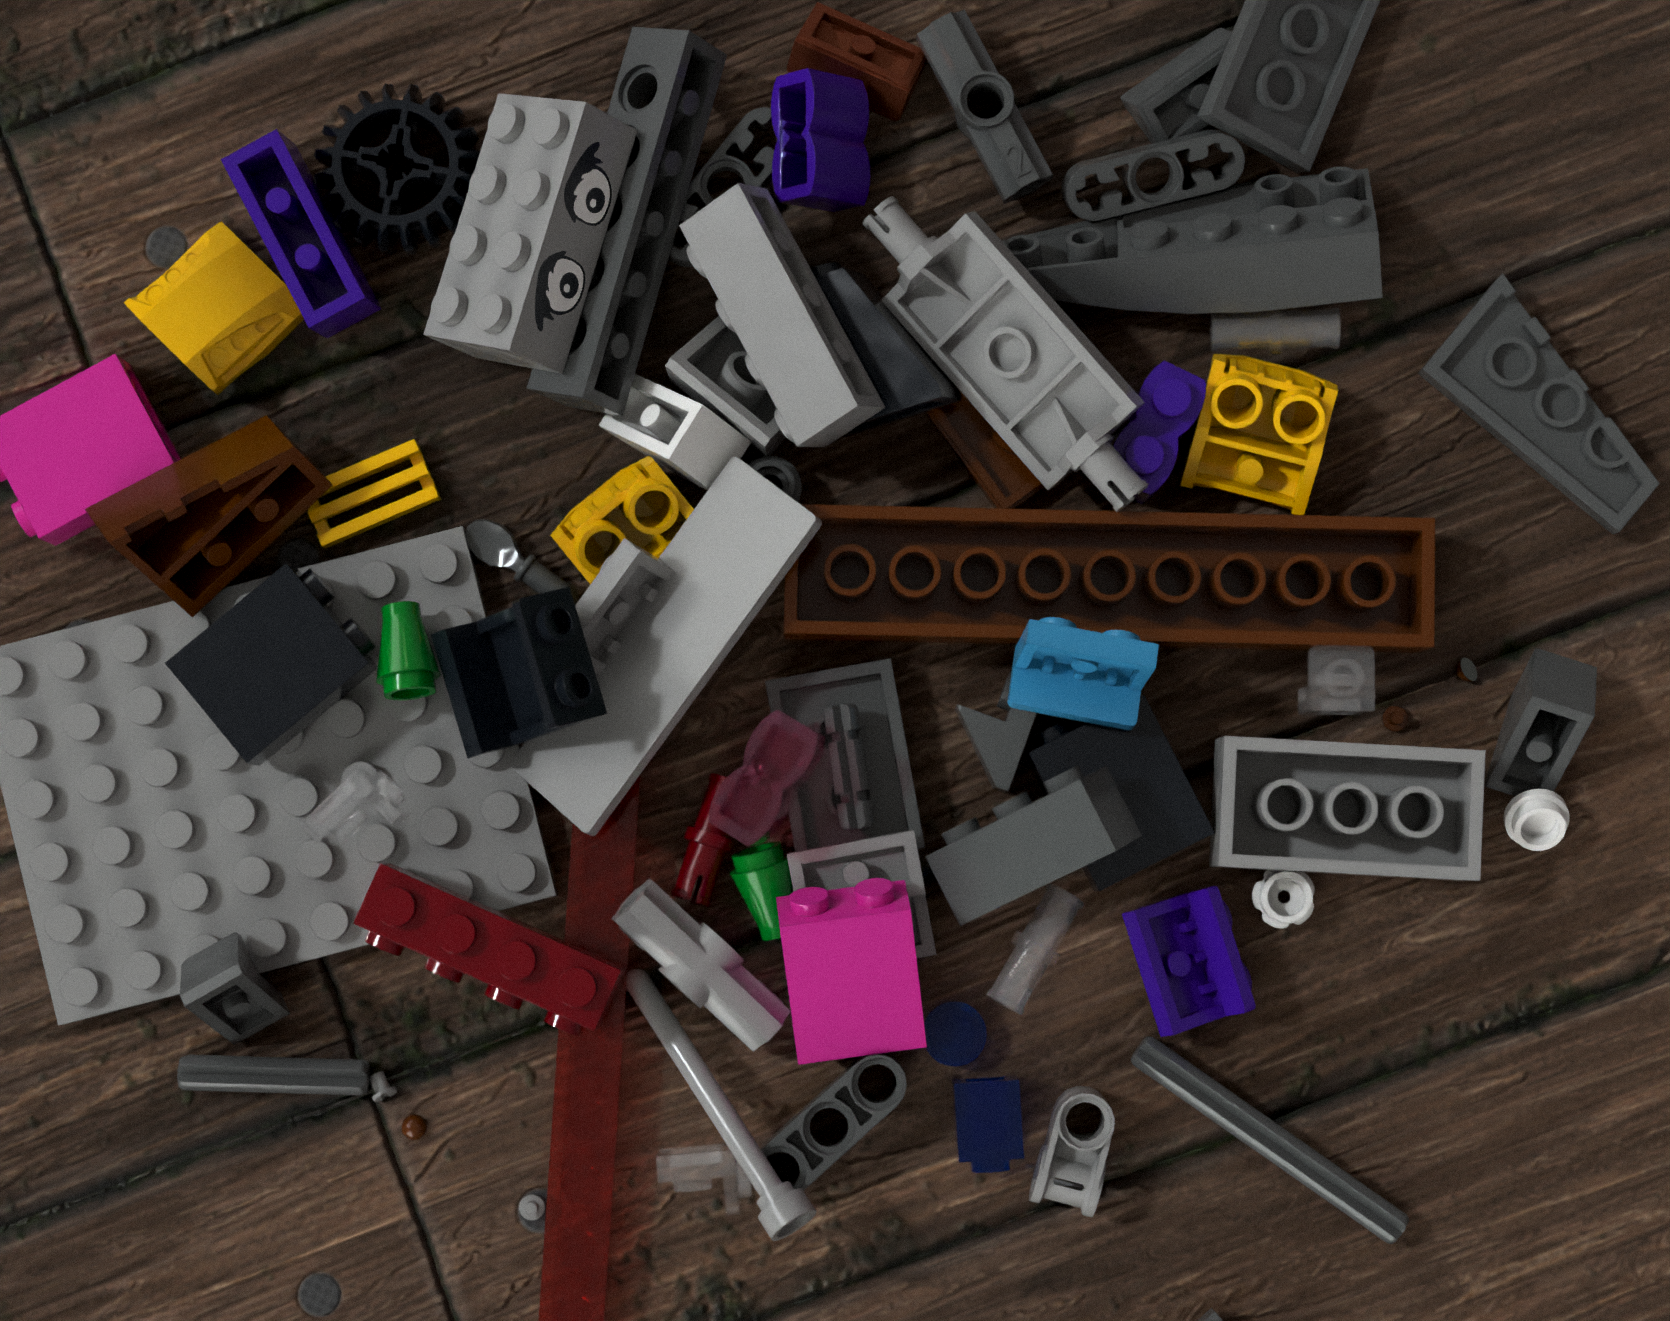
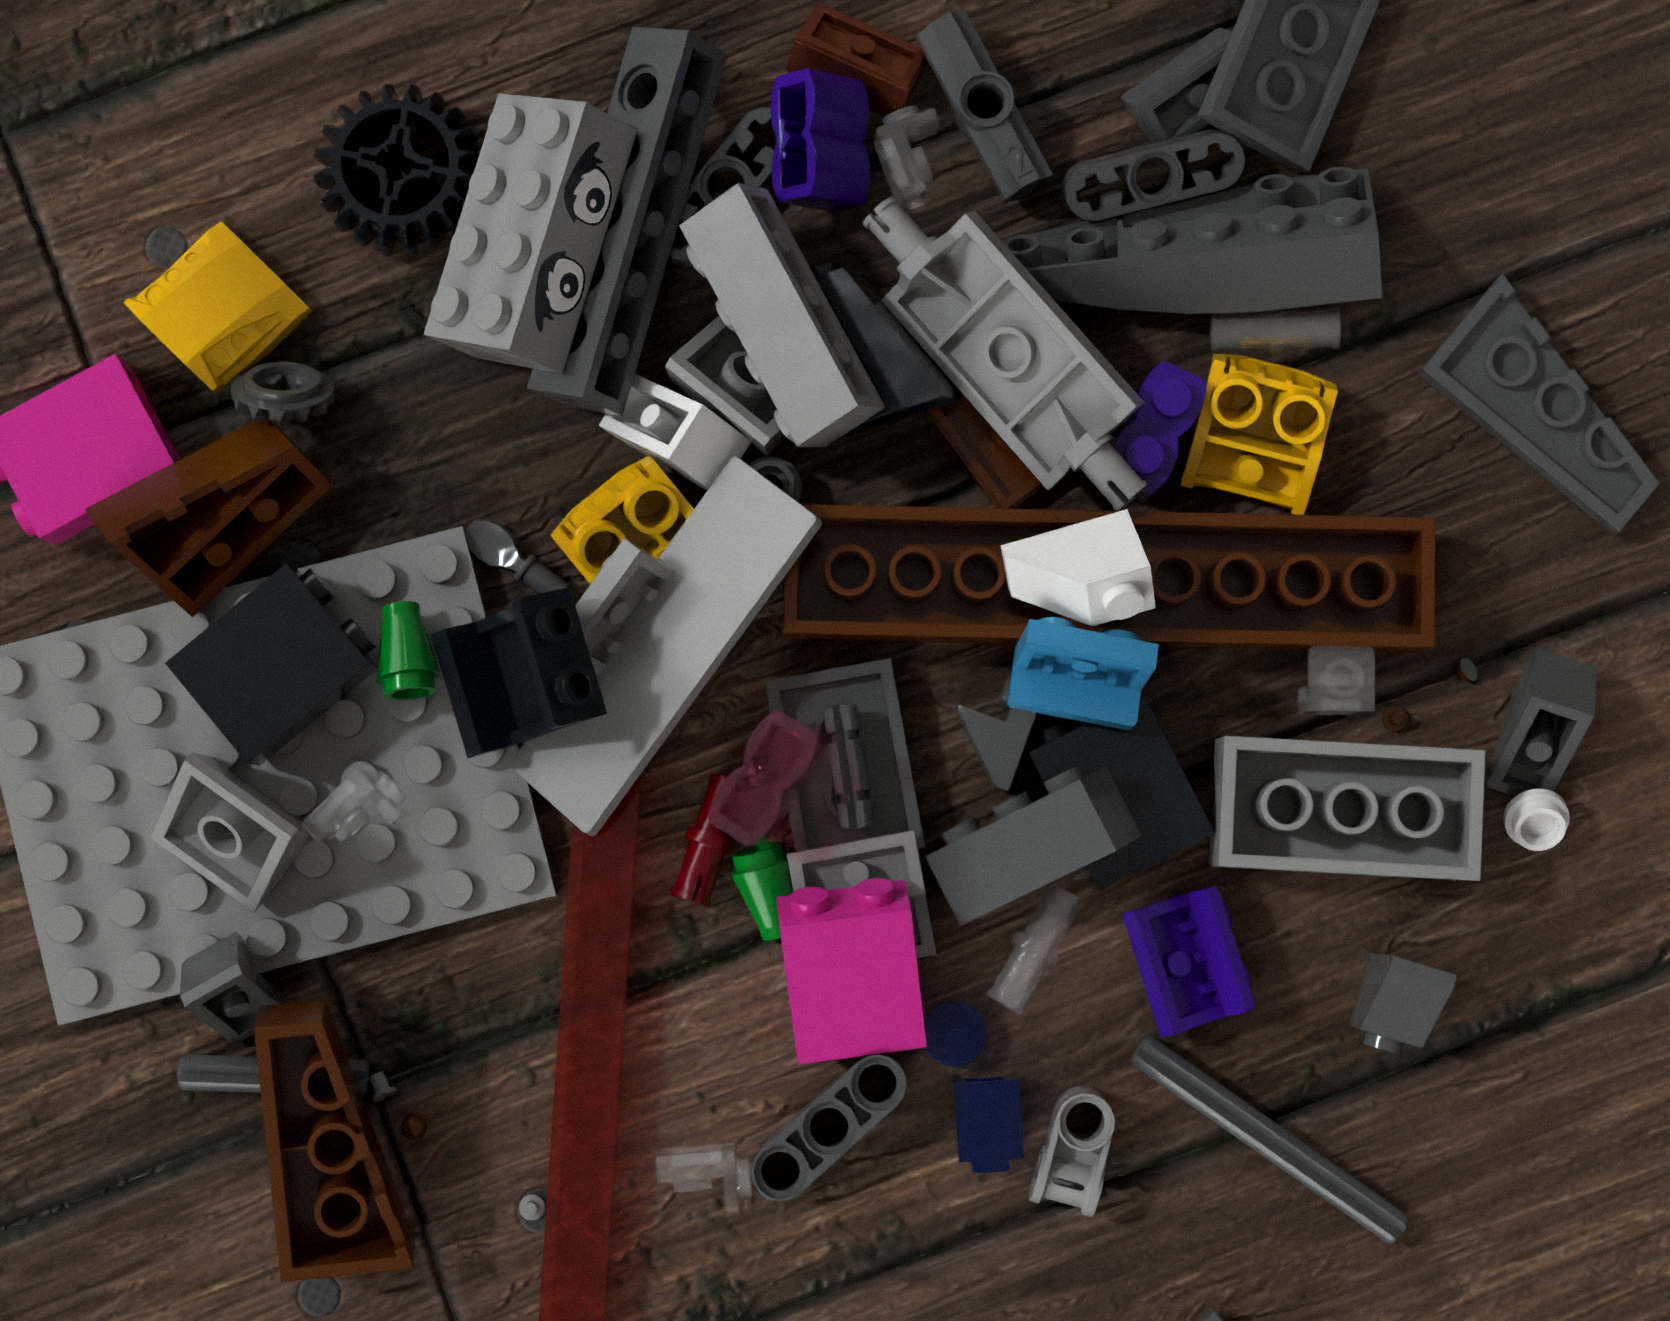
dark purple brick [221,129,382,339] -> none
yellow tile [307,439,441,549] -> none
dark red brick [353,863,627,1036] -> none
light grey piece [612,879,791,1052] -> none
light grey piece [625,969,817,1241] -> none
white plate [1252,870,1315,929] -> none
none -> light grey slope [151,753,315,913]
none -> dark grey gear [231,362,334,425]
none -> reddish brown wedge [254,1000,415,1282]
none -> clear bracket [874,106,940,211]
none -> white slope [1001,509,1156,626]
none -> dark grey slope [1349,953,1457,1055]

